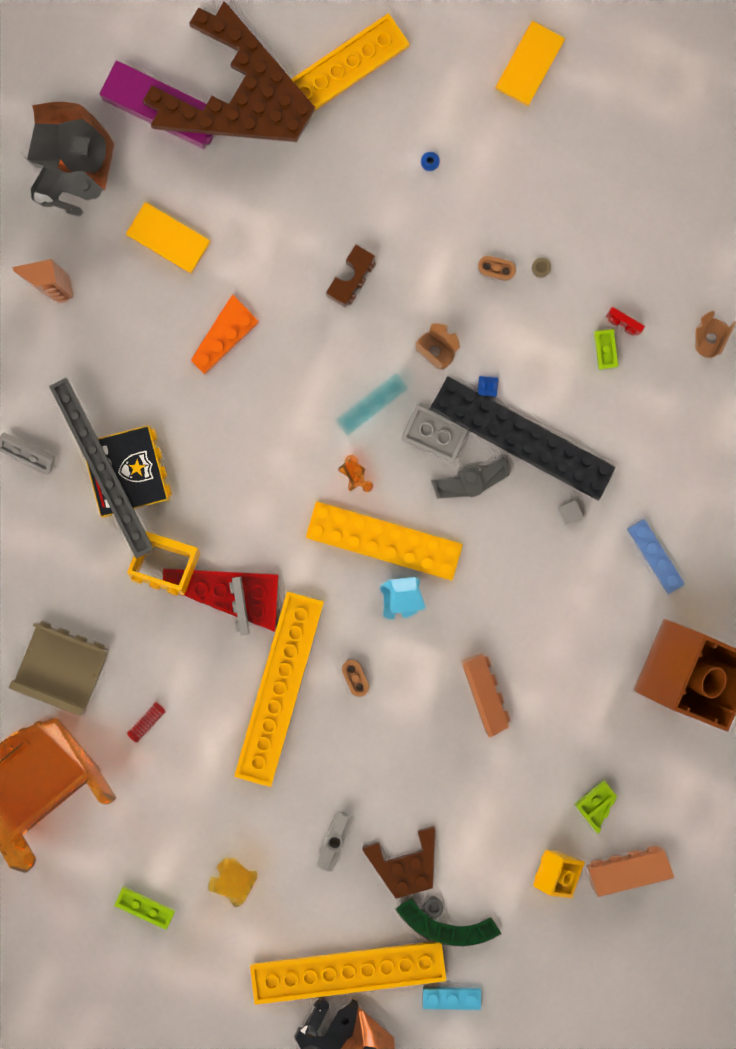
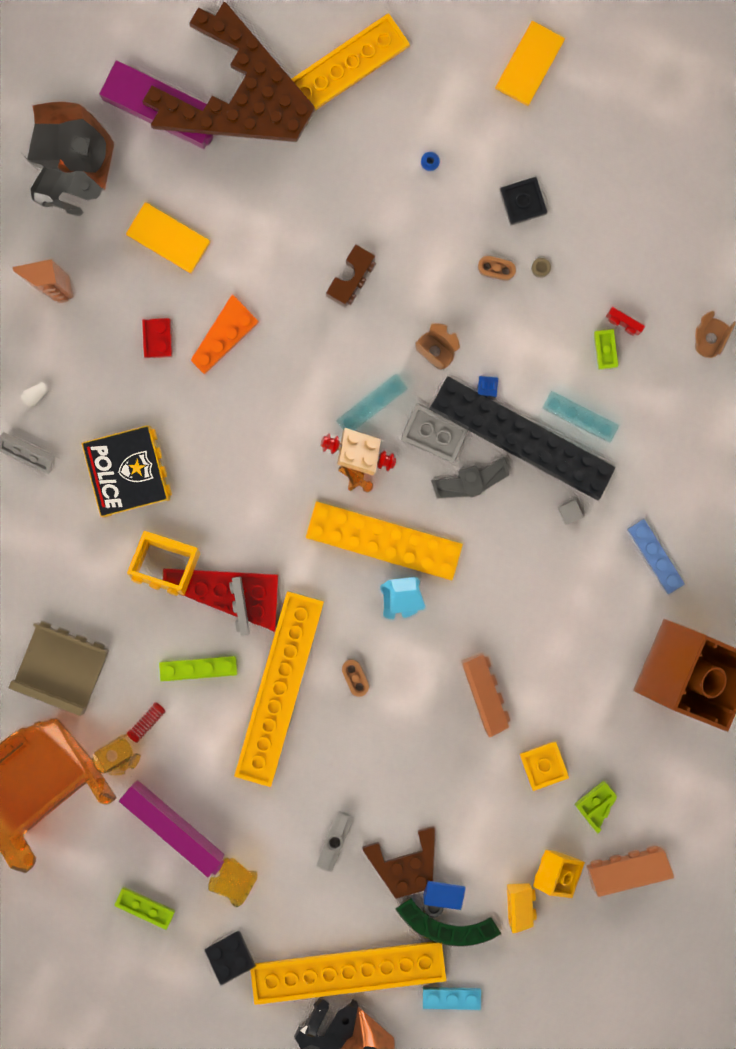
dark grey plate [49,378,154,558] -> none
none -> white cone [19,382,49,408]
none -> clear yellow piece [92,734,141,775]
none -> magenta brick [119,780,225,877]
none -> red plate [142,318,173,358]
none -> lime plate [159,656,238,682]
none -> black plate [204,931,256,986]
none -> tan plate [320,428,396,475]
none -> blue slope [423,881,466,910]
none -> black plate [499,177,548,226]
none -> yellow slope [507,883,537,933]
none -> yellow plate [519,741,569,791]
none -> clear light blue plate [542,391,620,443]

